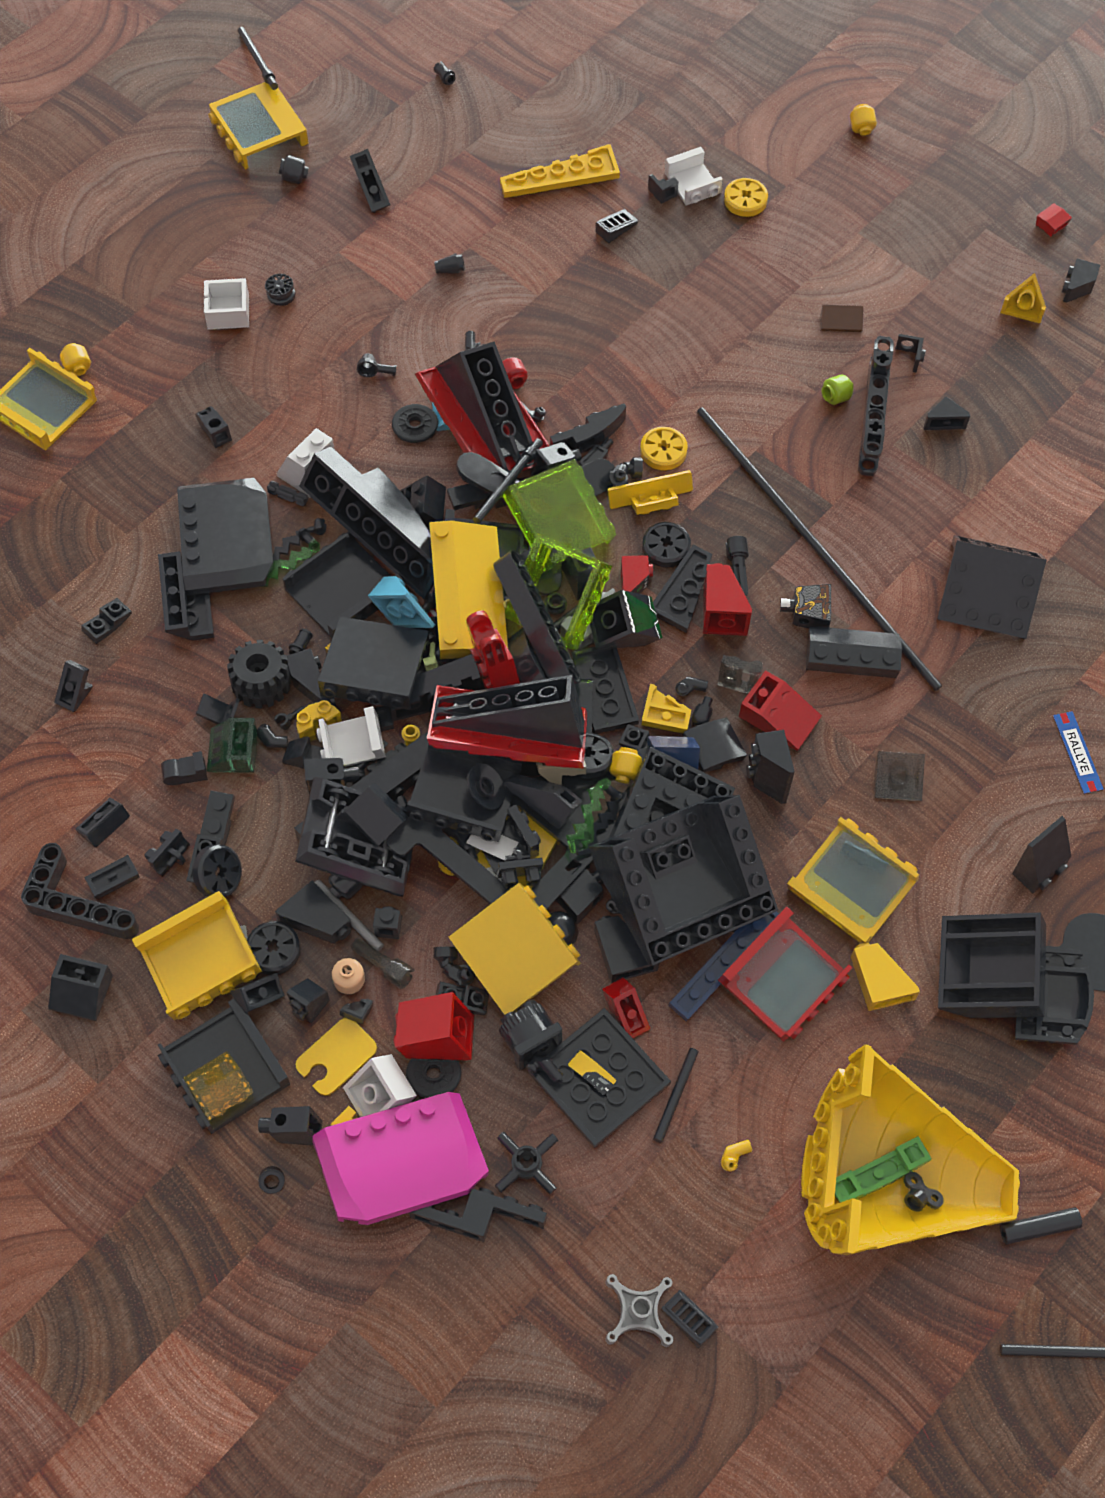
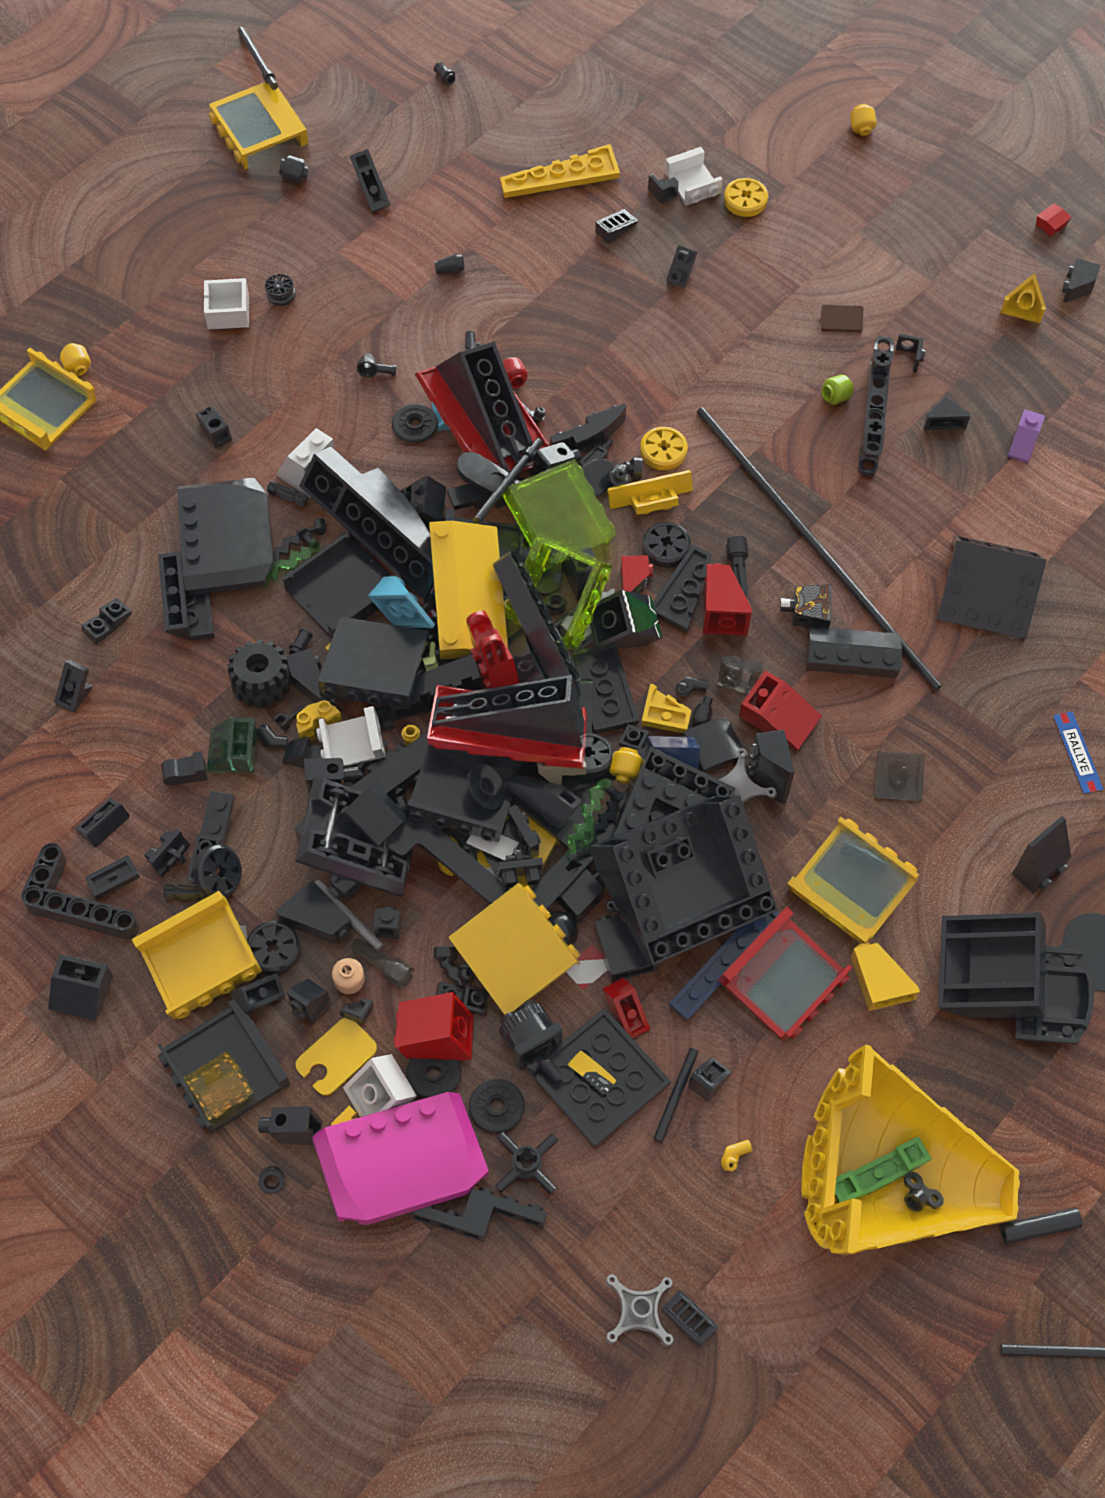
black bracket [196,694,240,727] -> none
none -> black axle [163,885,207,900]
none -> black wheel [469,1079,525,1133]
none -> white sticker [566,944,607,990]
none -> black hips [666,245,698,288]
none -> black slope [688,1057,732,1102]
none -> light grey piece [718,748,777,804]
none -> medium lavender slope [1007,409,1045,463]

